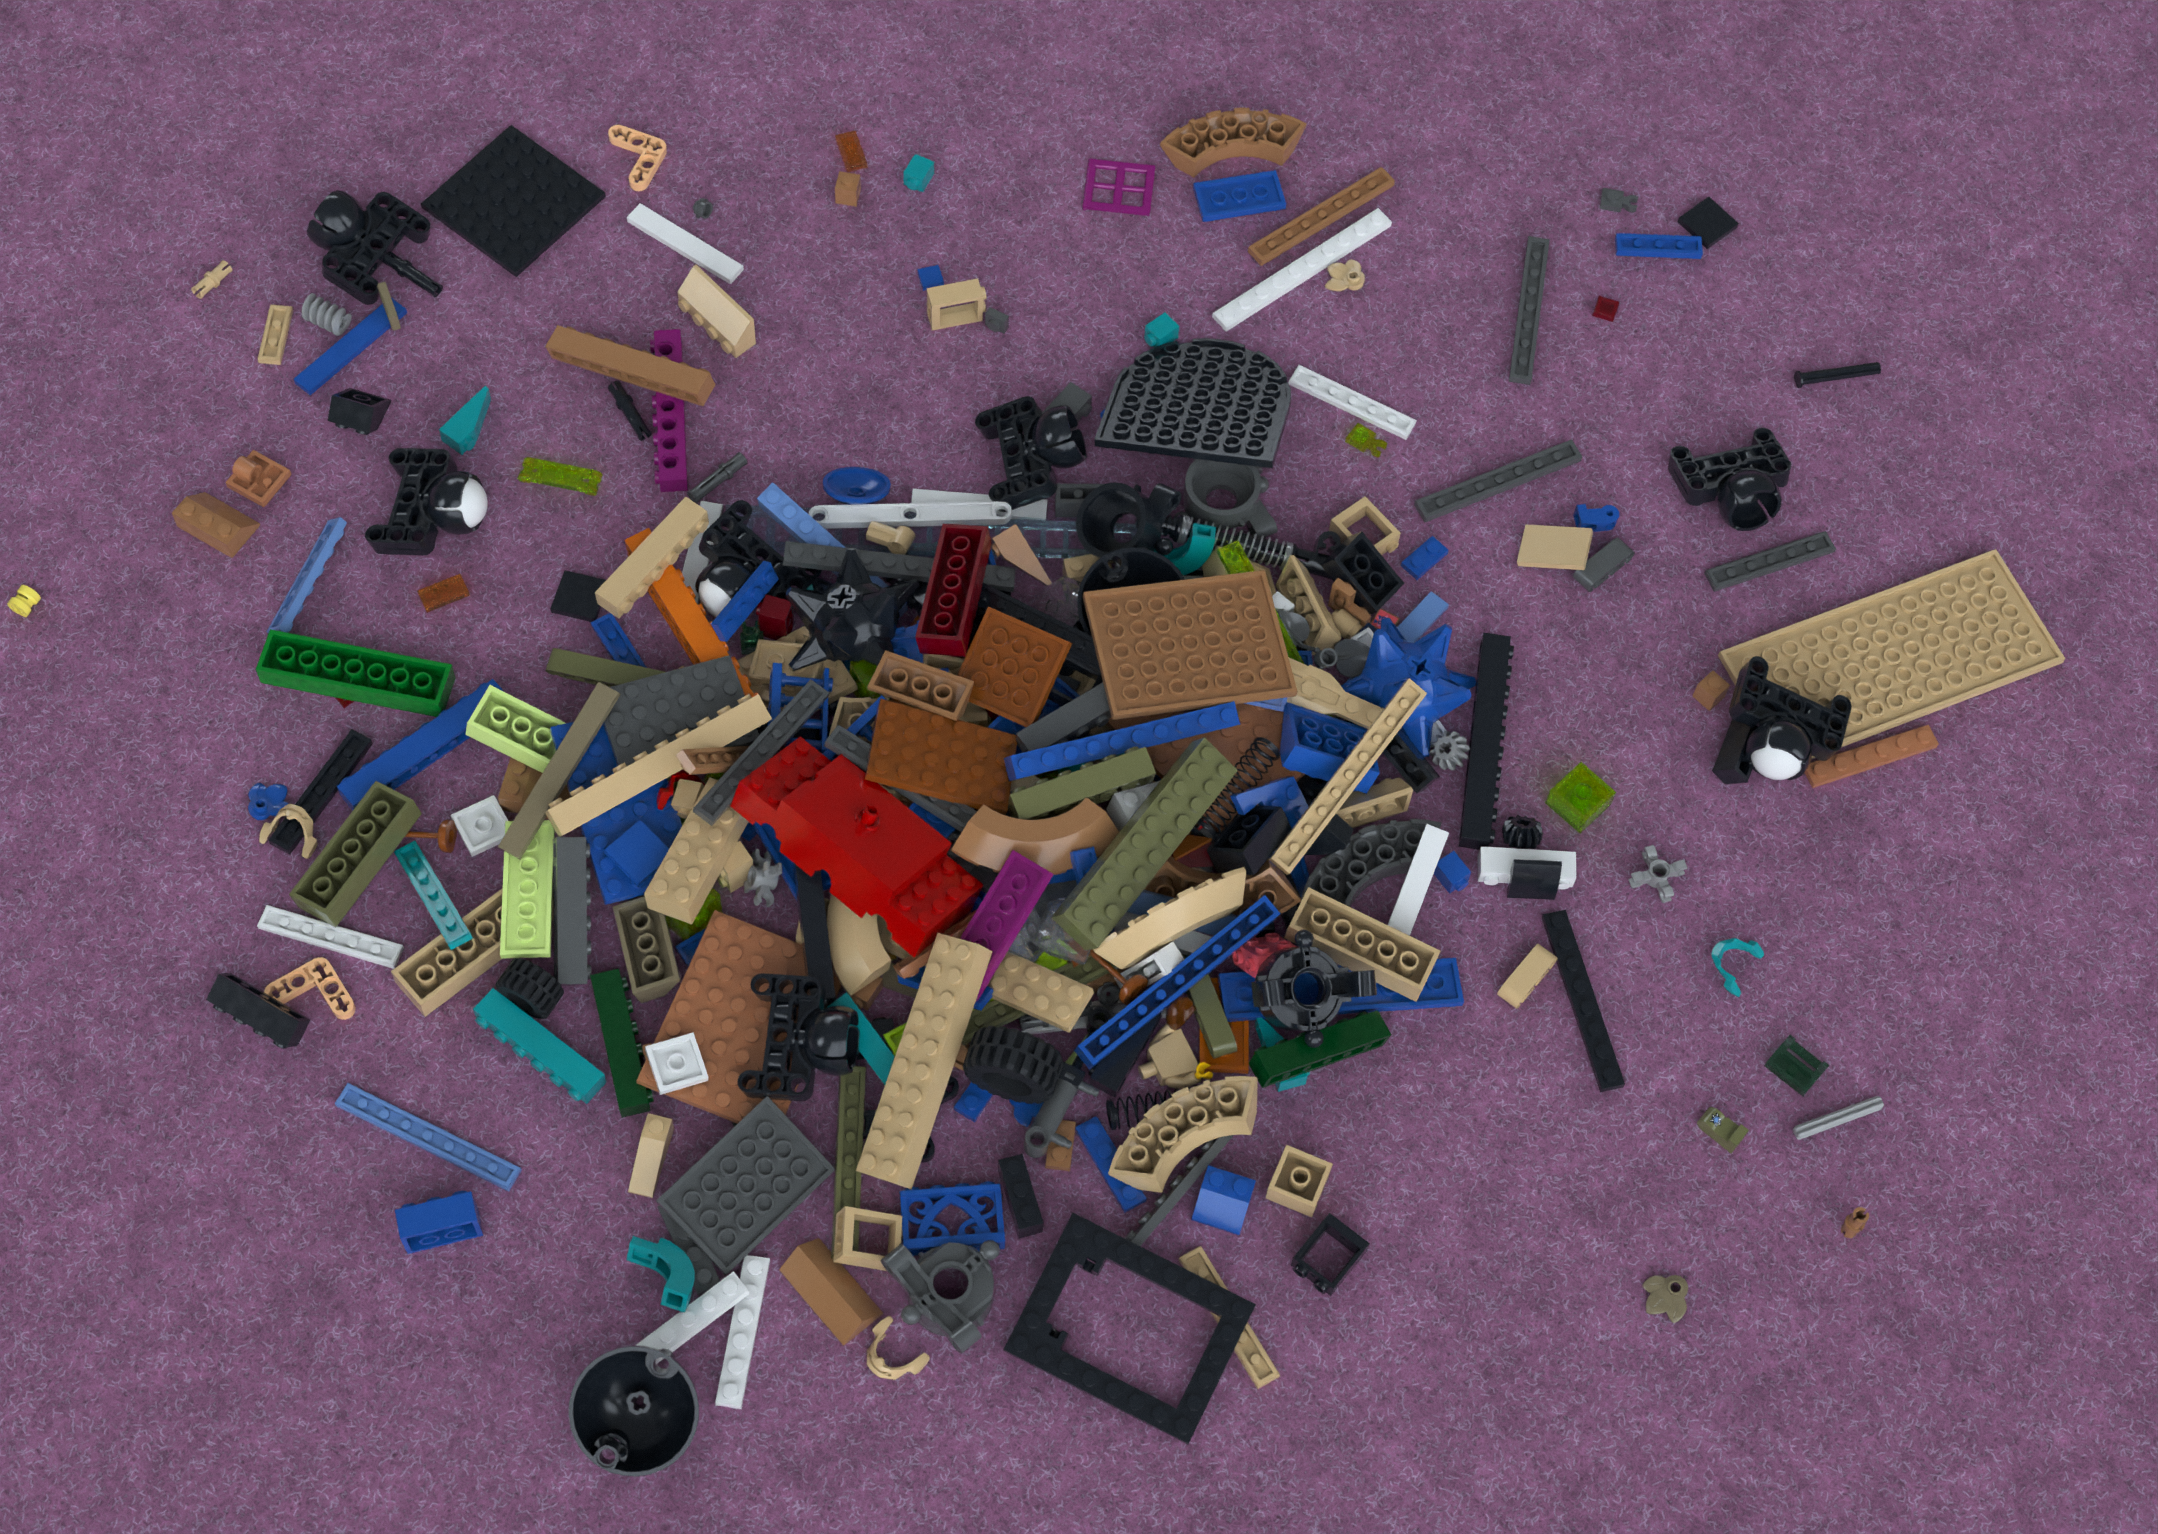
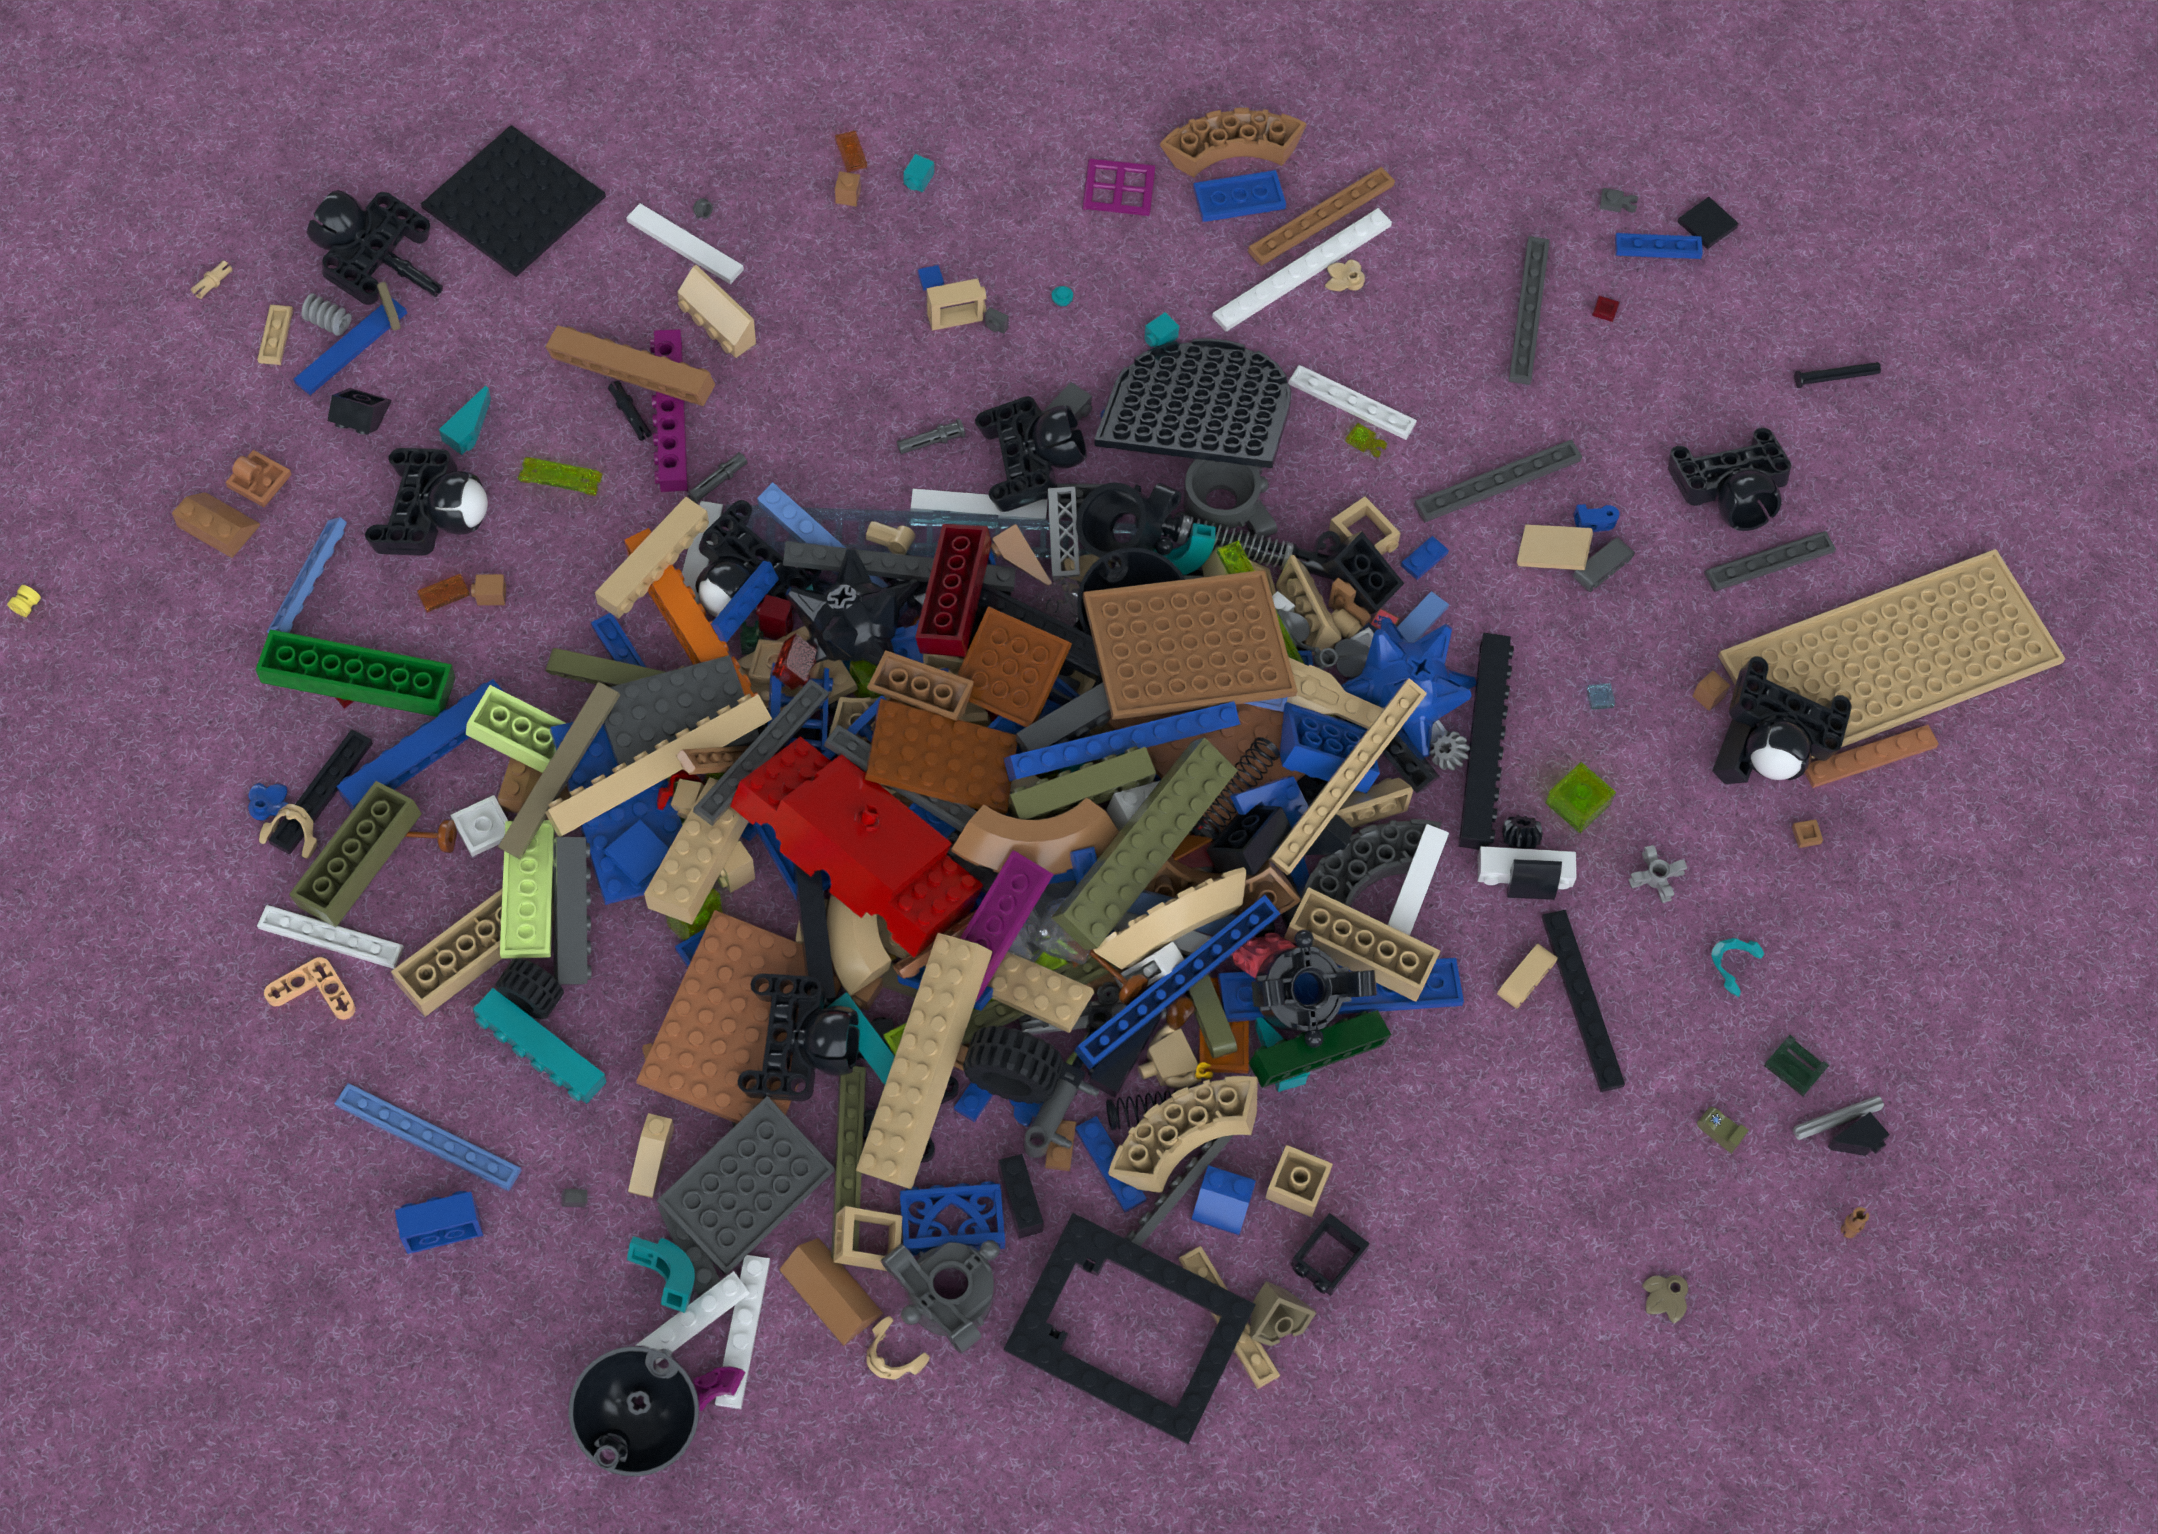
black brick [206,973,310,1049] -> none
teal tile [394,840,473,950] -> none
black tile [550,570,606,622] -> none
dark green brick [590,969,654,1118] -> none
light nougat beam [608,125,667,191] -> none
dark tan slope [613,896,681,1003] -> none
white plate [645,1033,709,1095] -> none
light grey pin [744,849,782,907] -> none
white beam [809,501,1012,529] -> none
blue dish [823,467,891,505] -> none
blue brick [1434,851,1471,894] -> none
none -> medium nougat brick [471,574,506,605]
none -> flat silver piece [561,1189,588,1207]
none -> magenta tile [693,1367,745,1411]
none -> clear red brick [772,633,817,690]
none -> dark grey pin [896,418,965,455]
none -> light grey fence [1048,487,1080,583]
none -> teal plate [1052,286,1073,306]
none -> dark tan slope [1250,1281,1317,1346]
none -> clear light blue plate [1587,683,1615,710]
none -> medium nougat plate [1792,819,1823,848]
none -> black slope [1828,1112,1890,1156]

